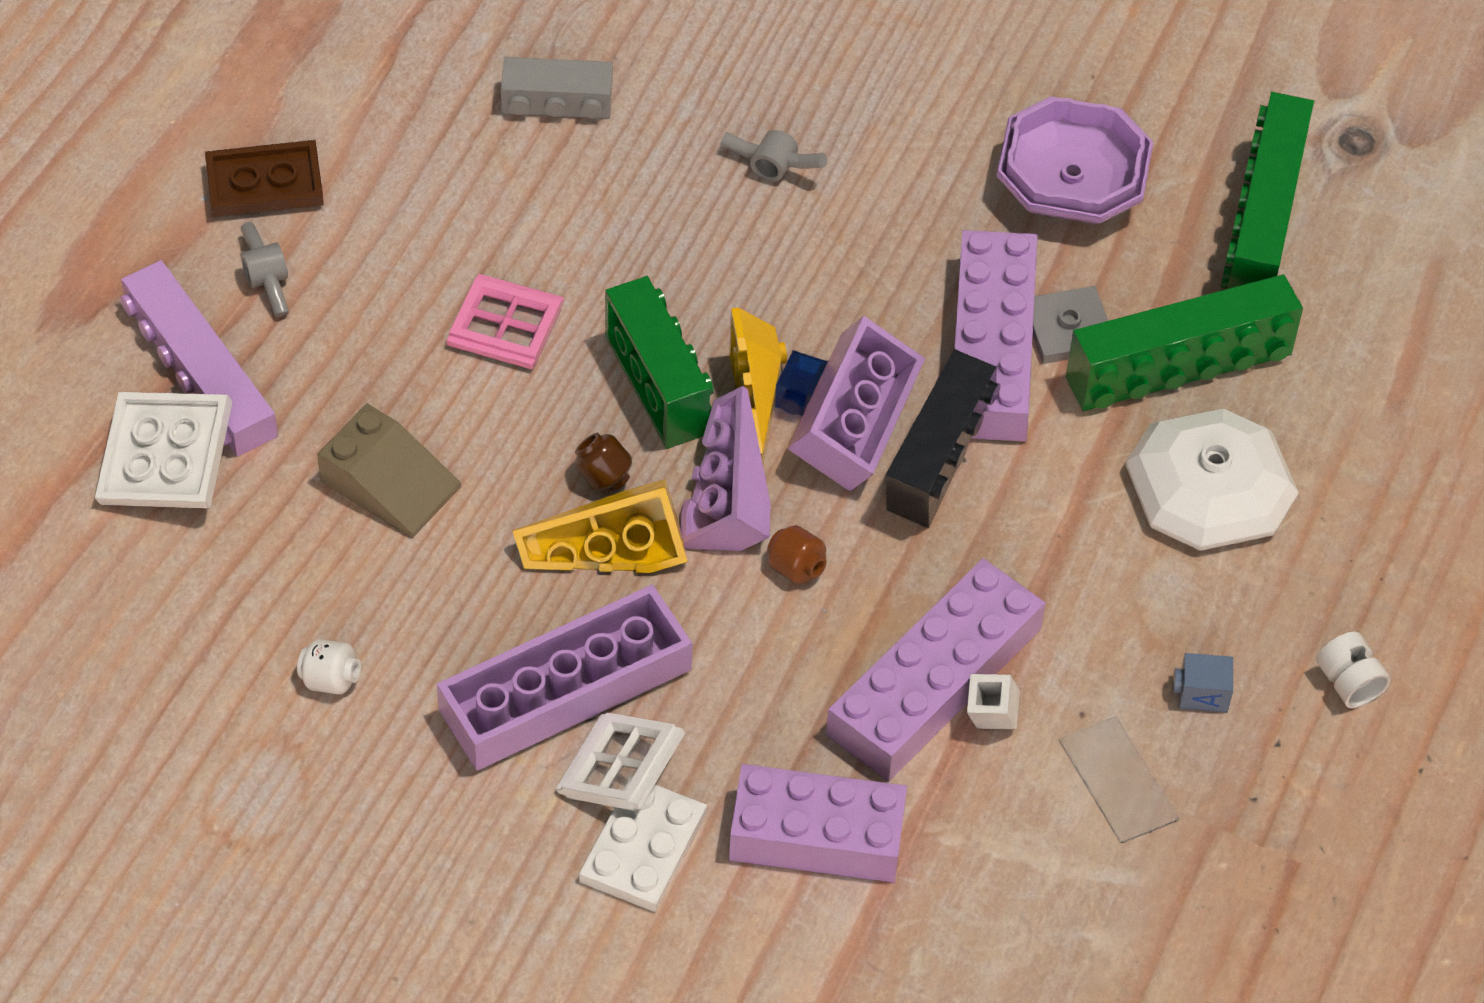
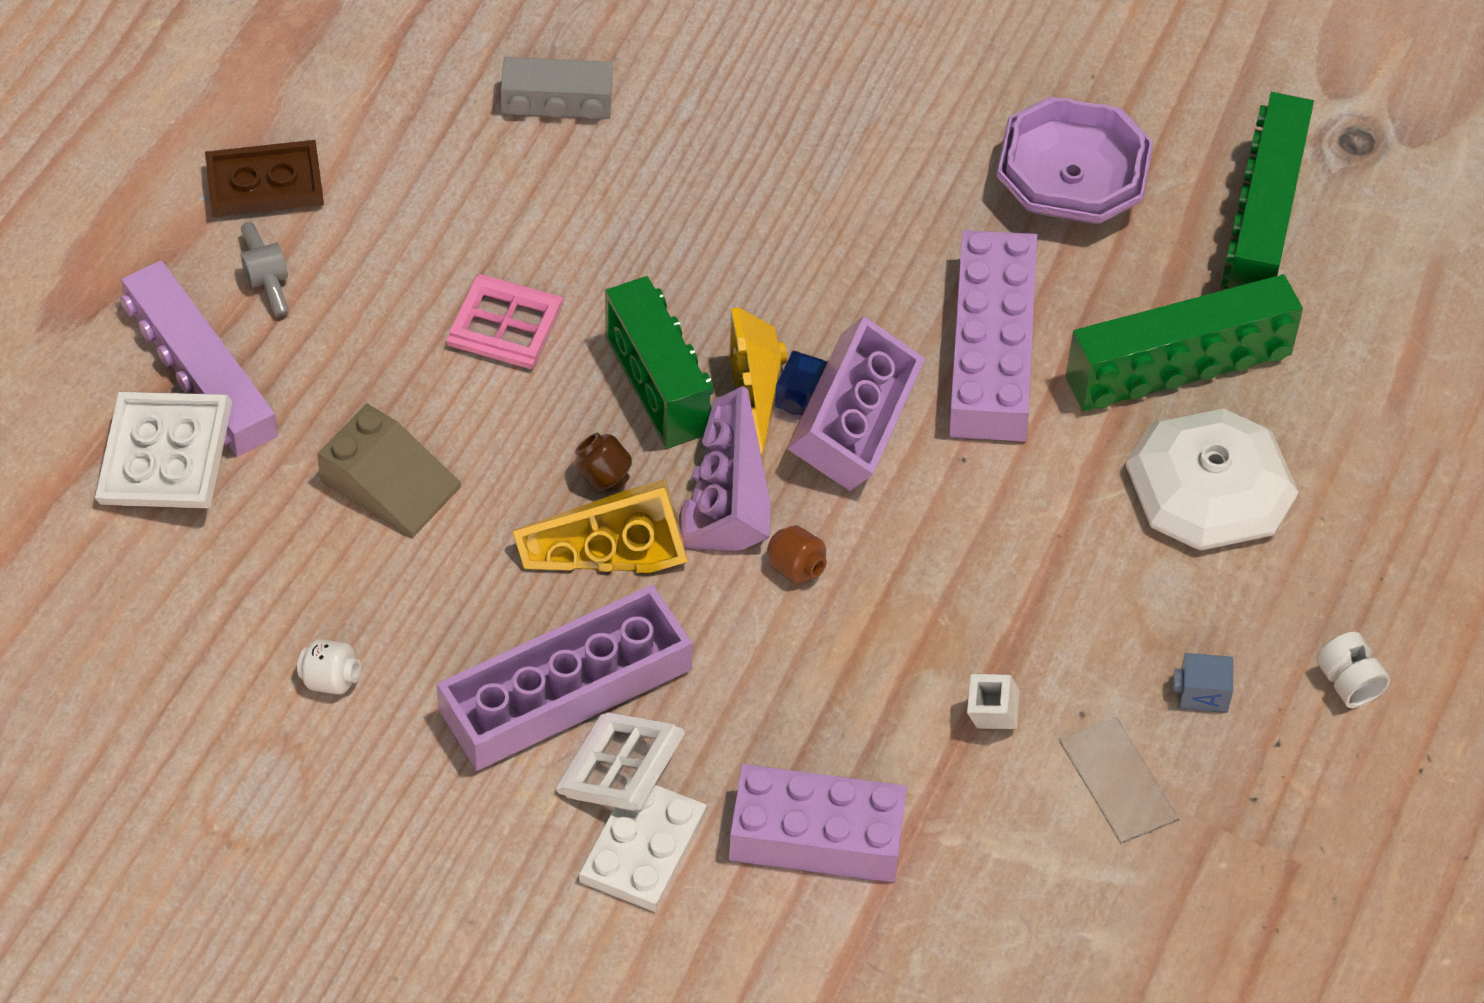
light grey piece [720,130,827,182] -> none
lavender brick [826,558,1046,782] -> none
black wedge [886,349,1000,528] -> none
light grey plate [1033,286,1108,364] -> none

